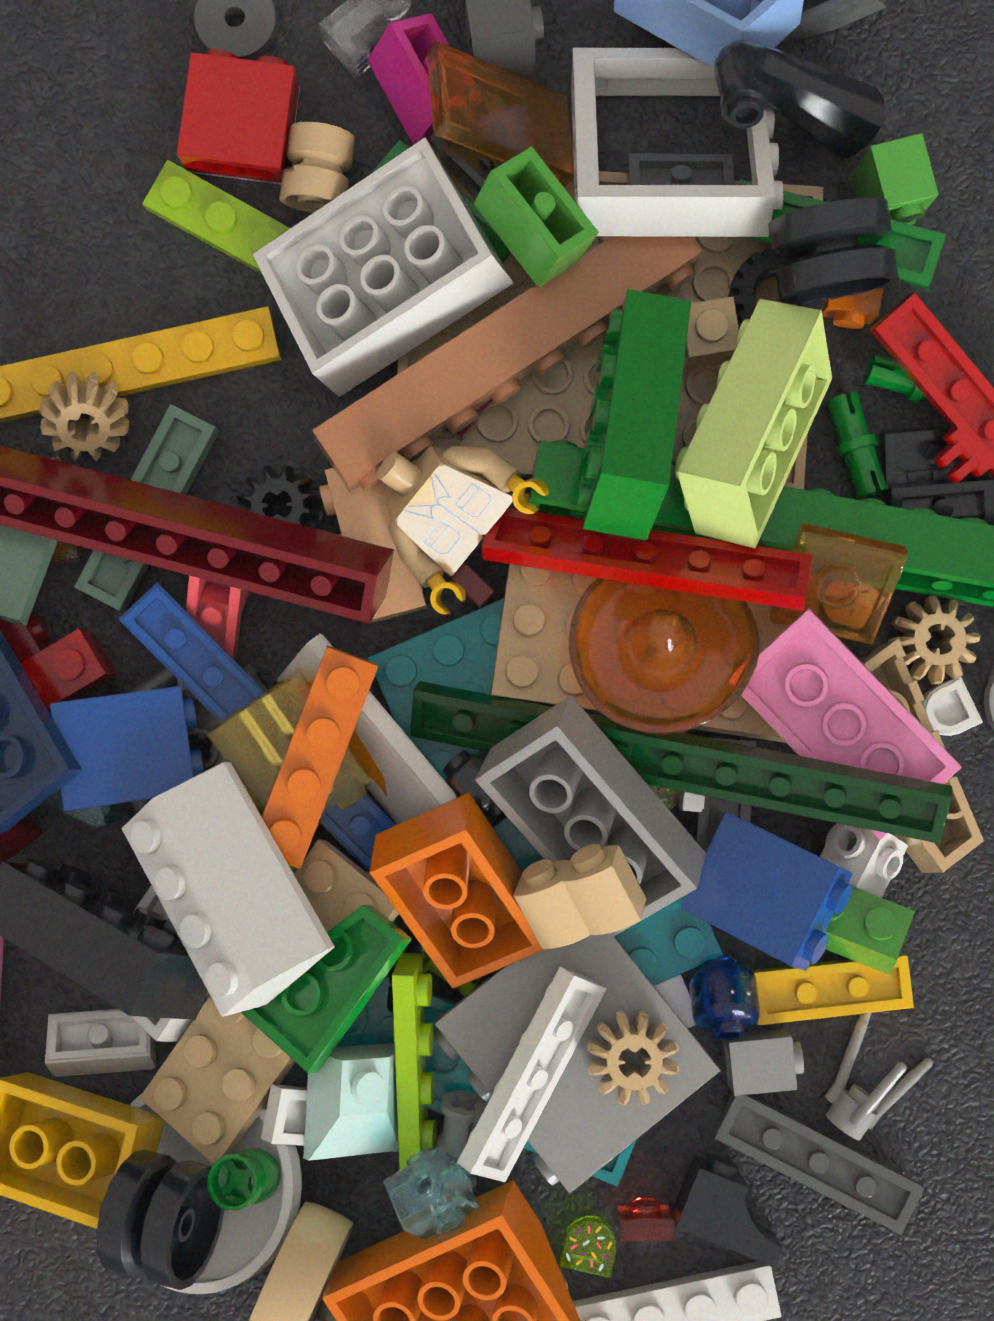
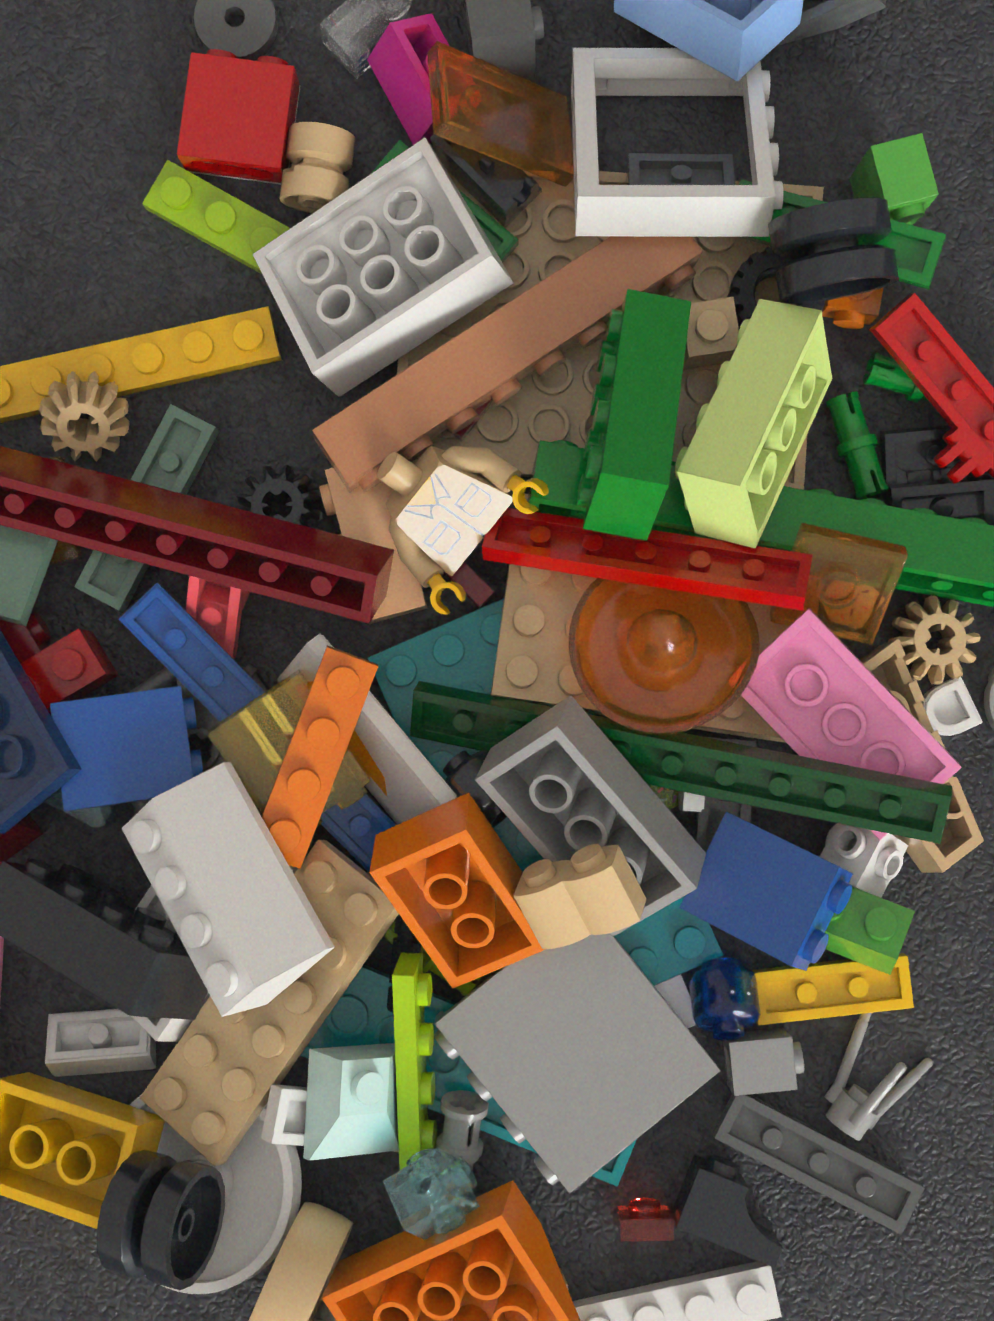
green wheel [207,1148,280,1211] -> none
green wing [241,905,412,1073] -> none
white plate [457,966,607,1182] -> none
bright green brick [474,146,599,288] -> none
clear neon green tile [559,1216,616,1278] -> none
tan gear [587,1010,679,1105] -> none
black animal [713,40,885,160] -> none

